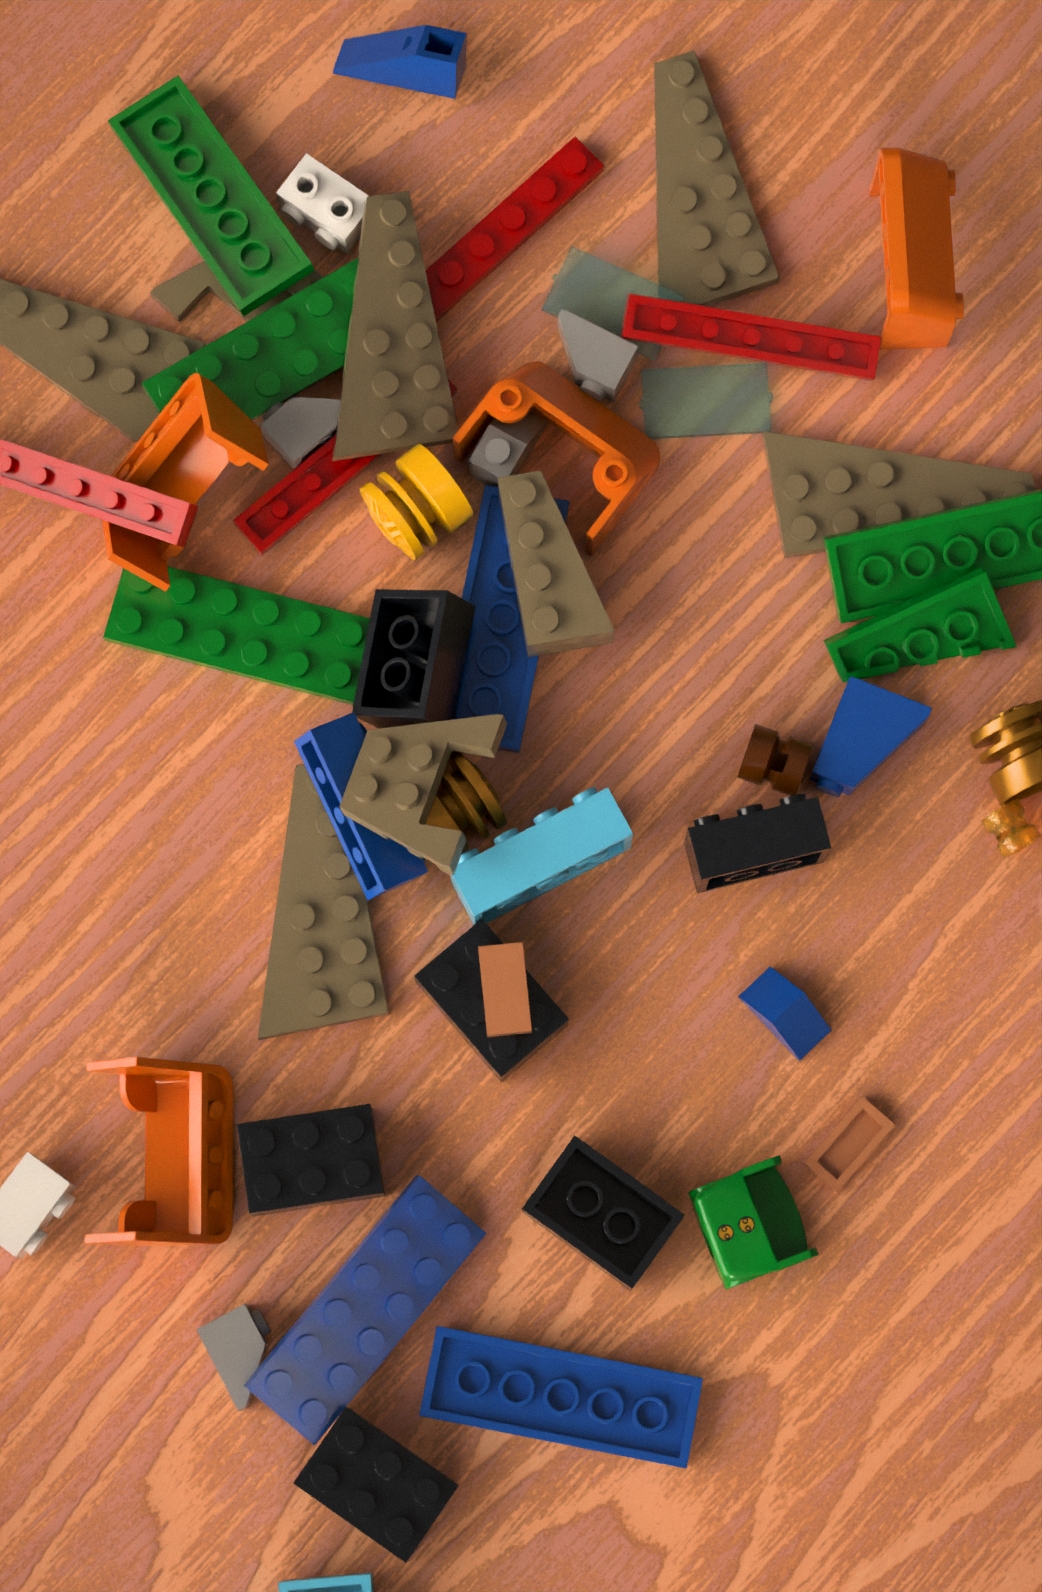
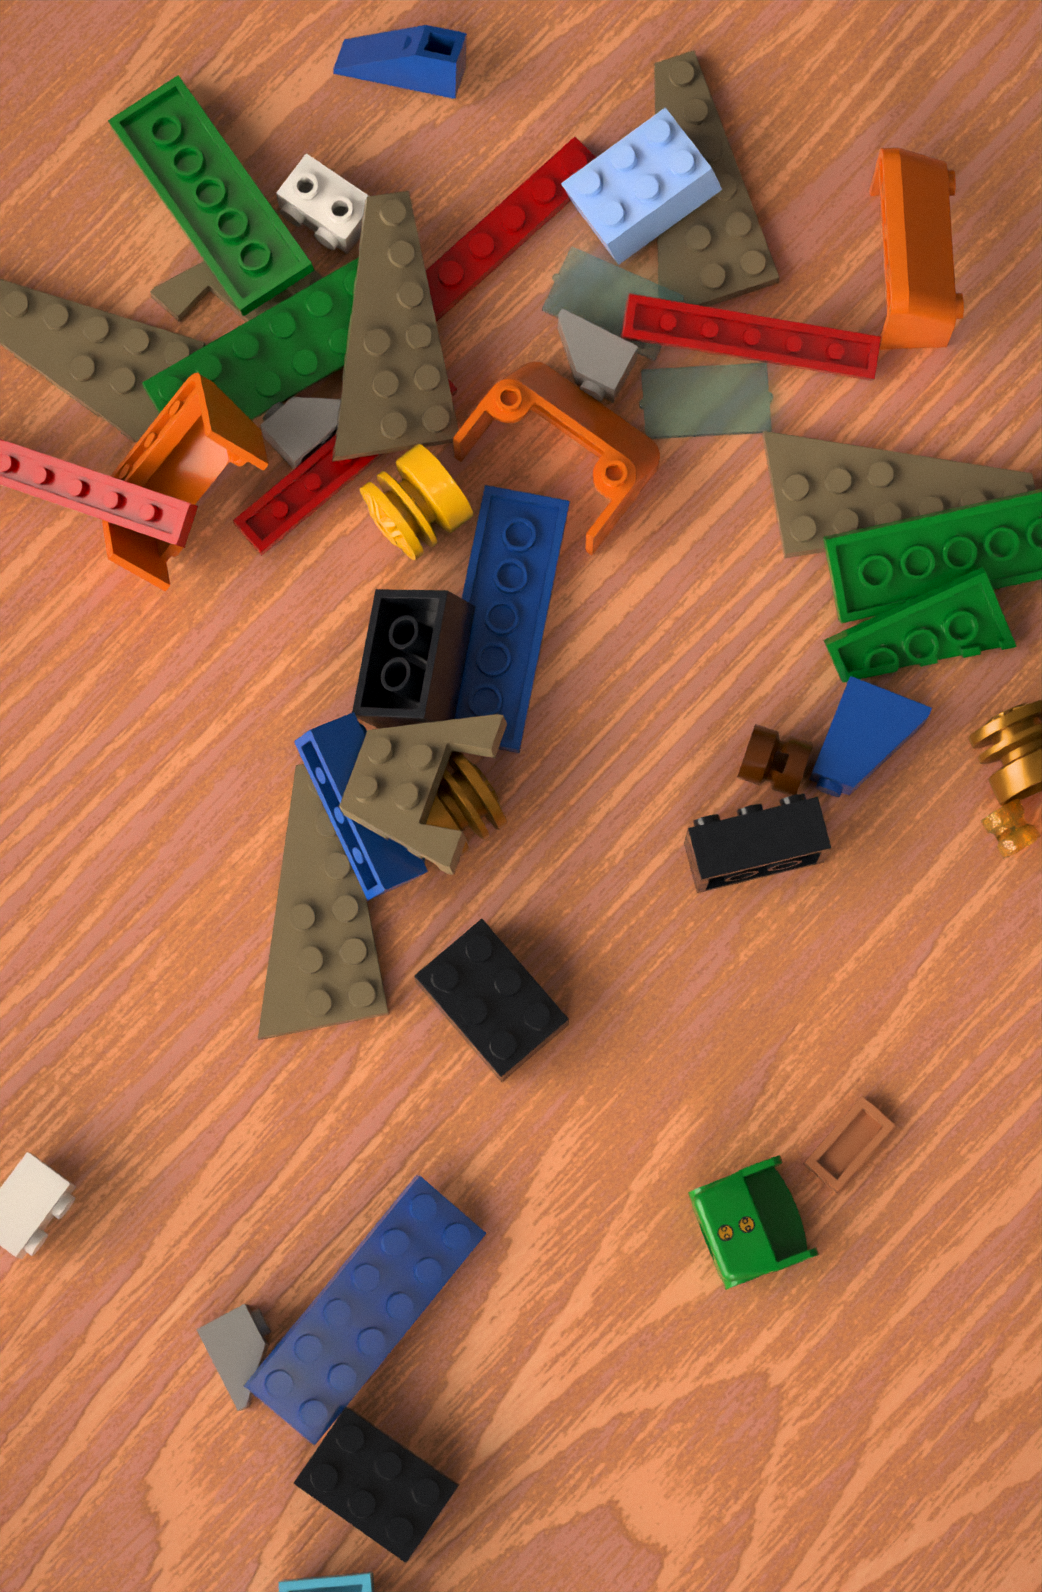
orange windscreen [85,1057,233,1246] -> none
green plate [103,566,370,705] -> none
black brick [237,1104,385,1217] -> none
blue plate [419,1326,703,1469] -> none
medium azure brick [450,787,633,925] -> none
light grey slope [468,411,548,487] -> none
nougat tile [478,942,532,1037] -> none
dark tan wedge [498,470,615,657] -> none
black brick [522,1135,685,1291] -> none
blue slope [738,966,831,1061] -> none
none -> light blue brick [561,107,722,265]

